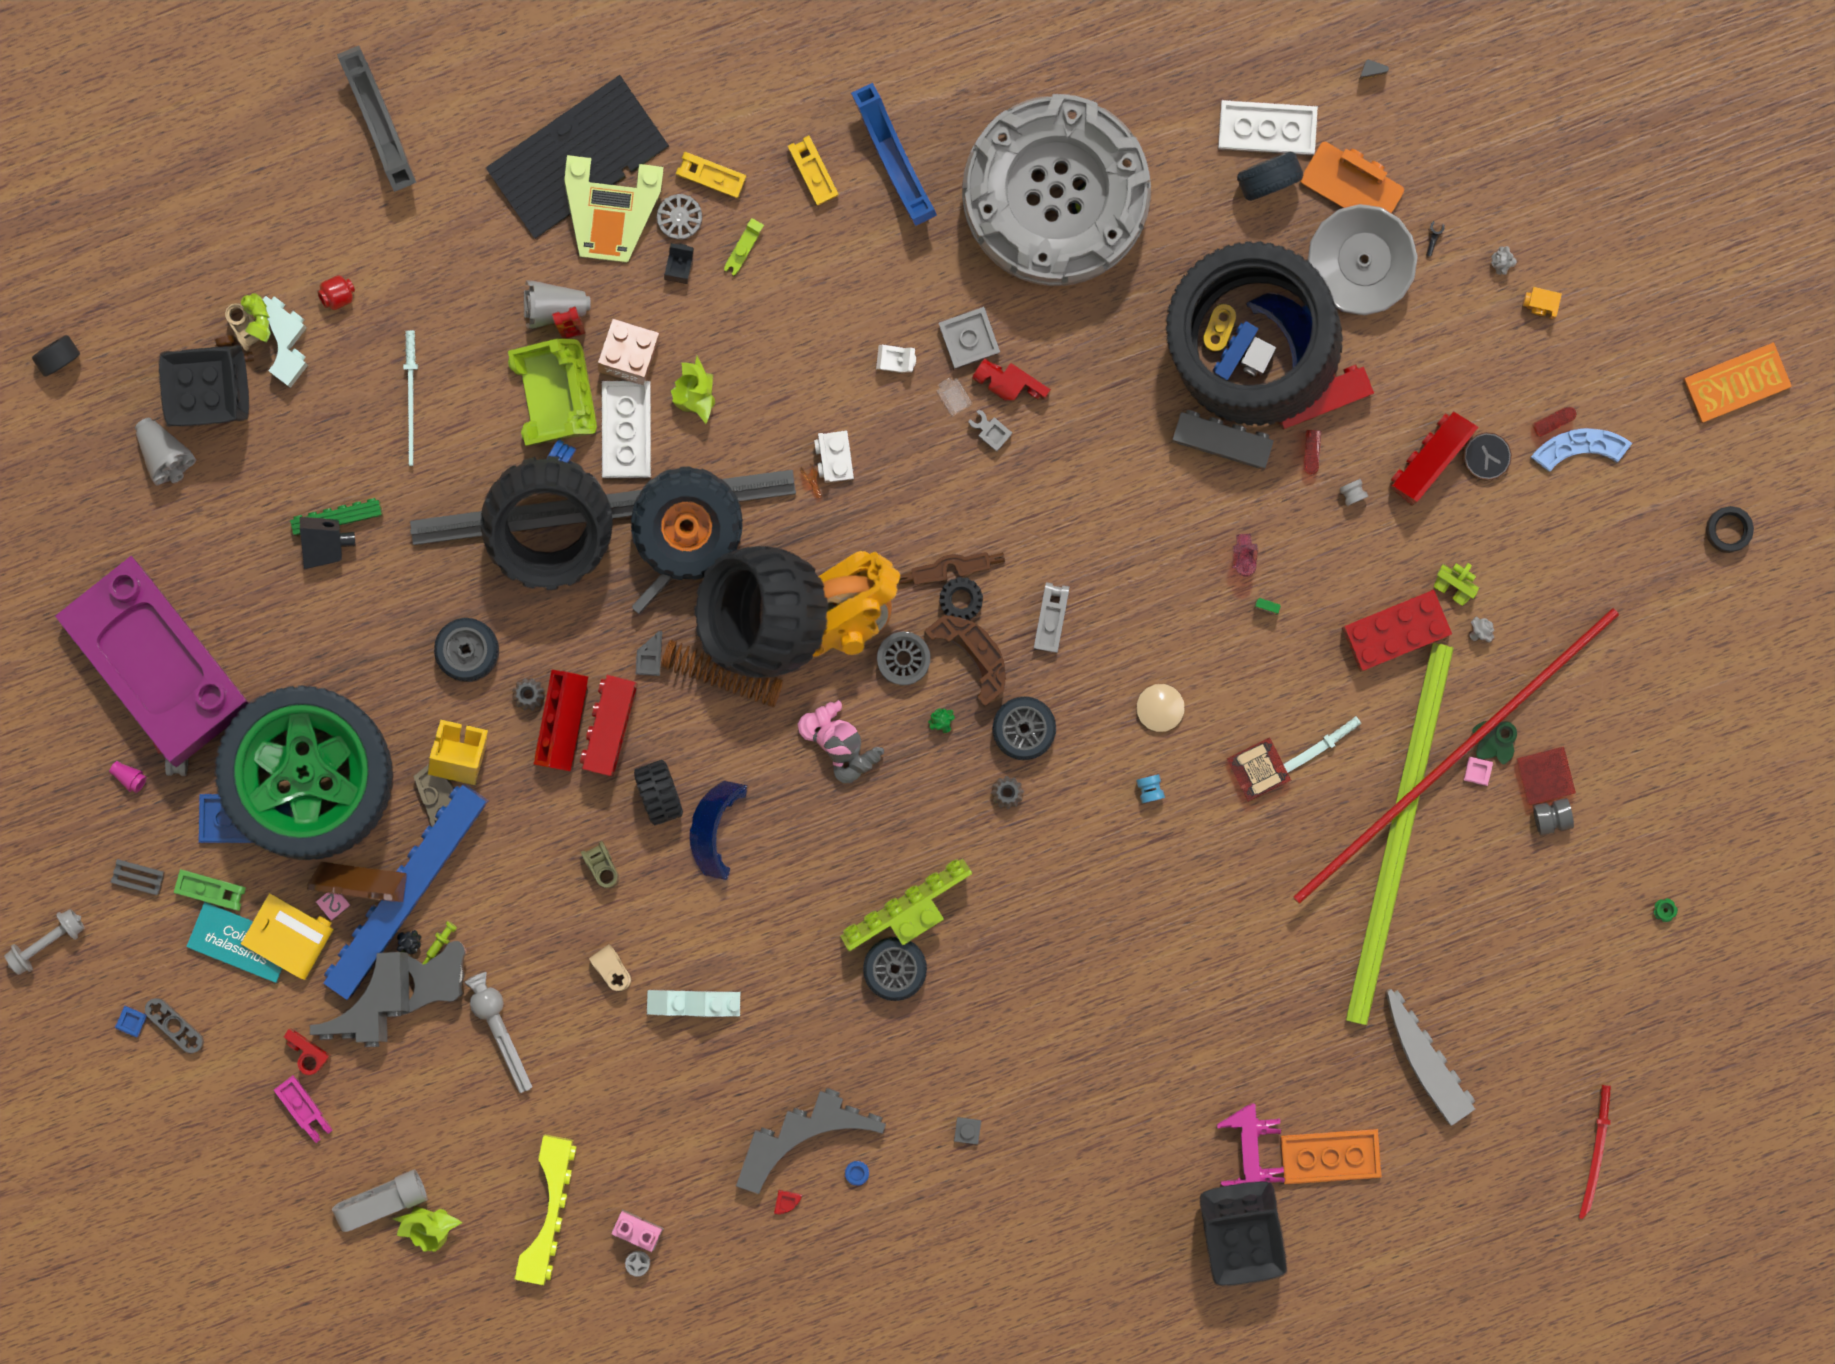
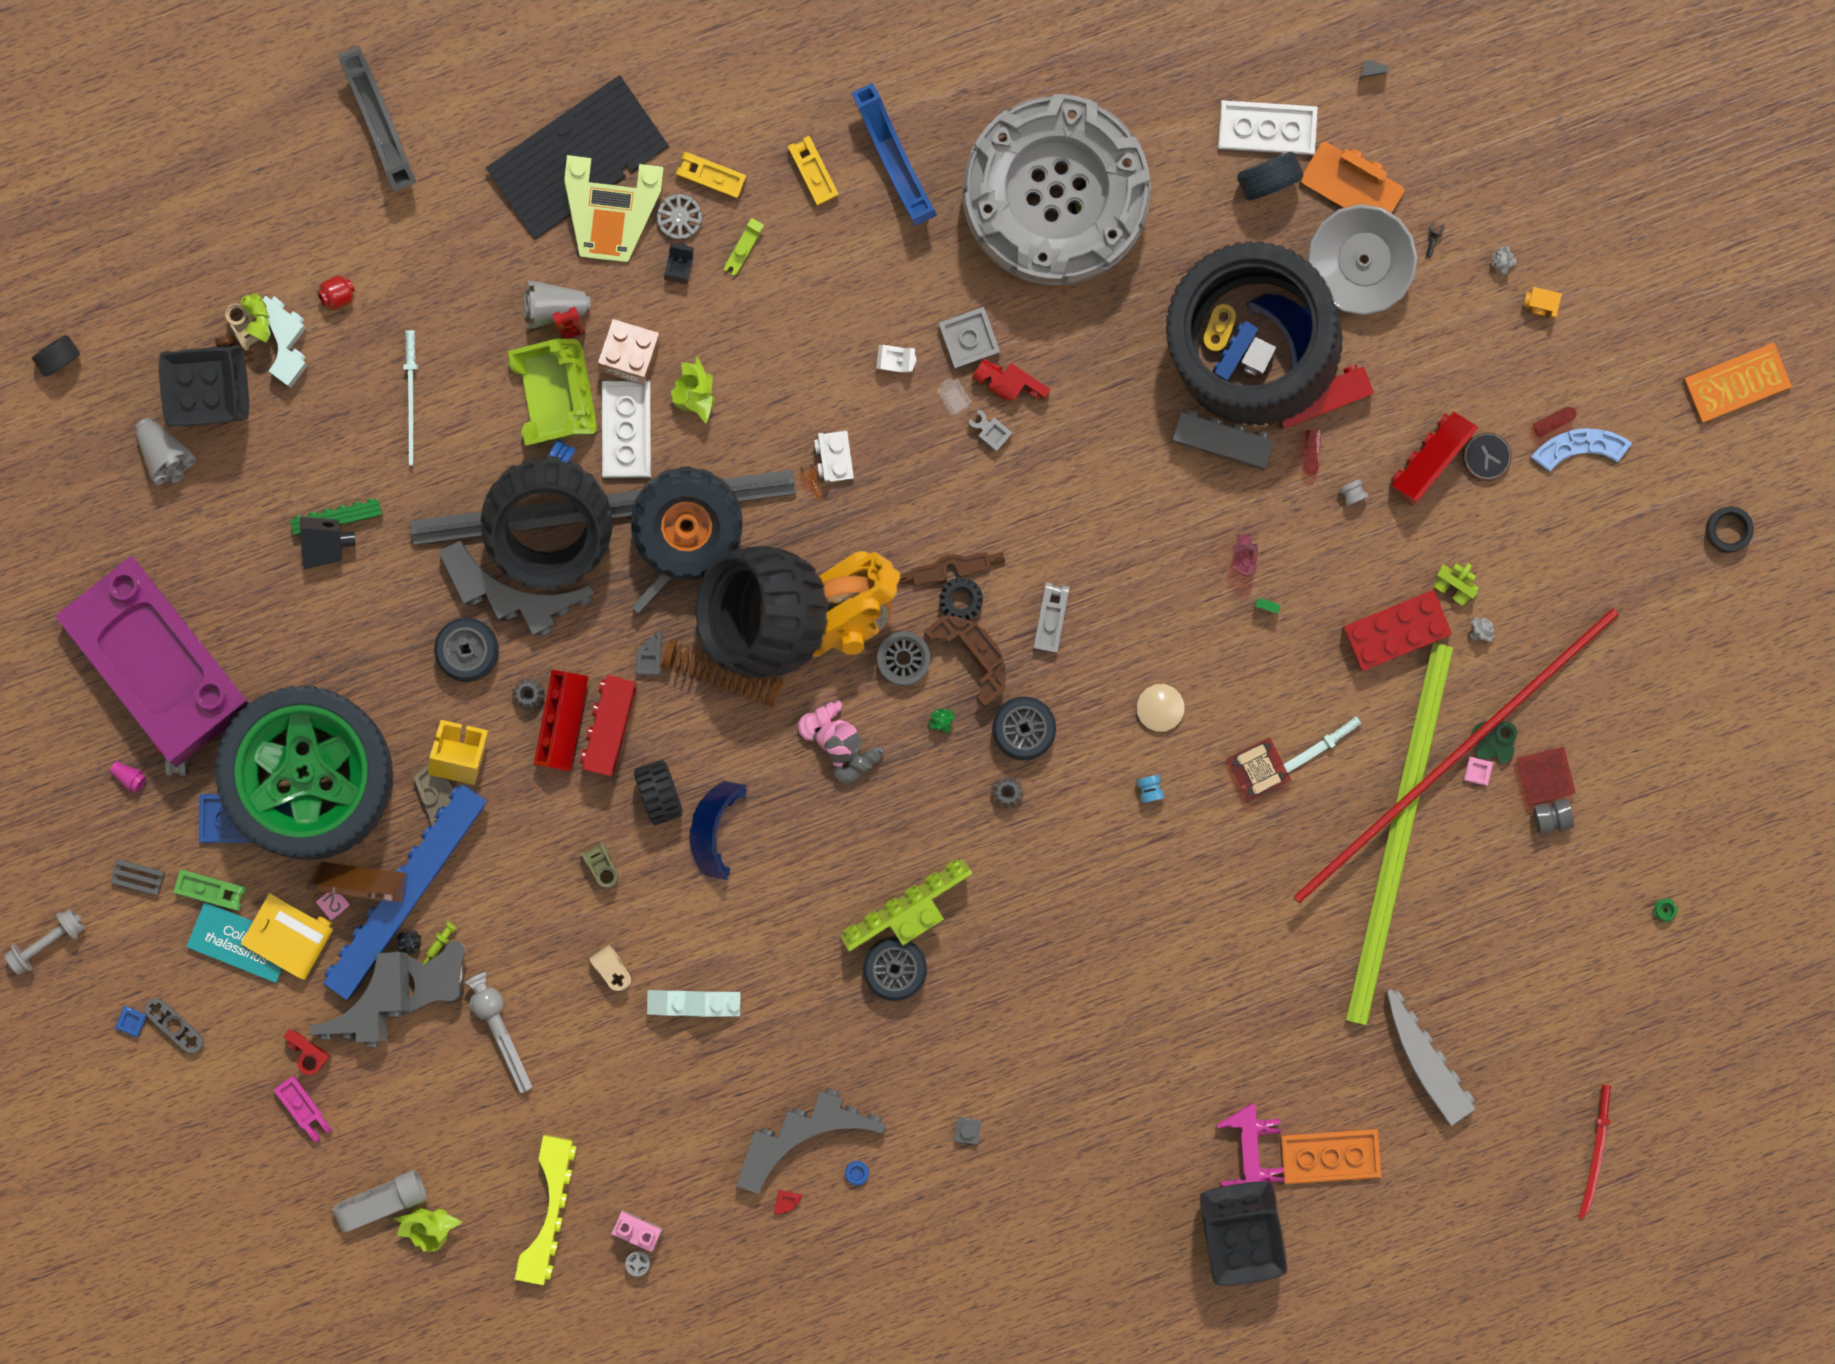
none -> dark grey arch [439,541,595,637]

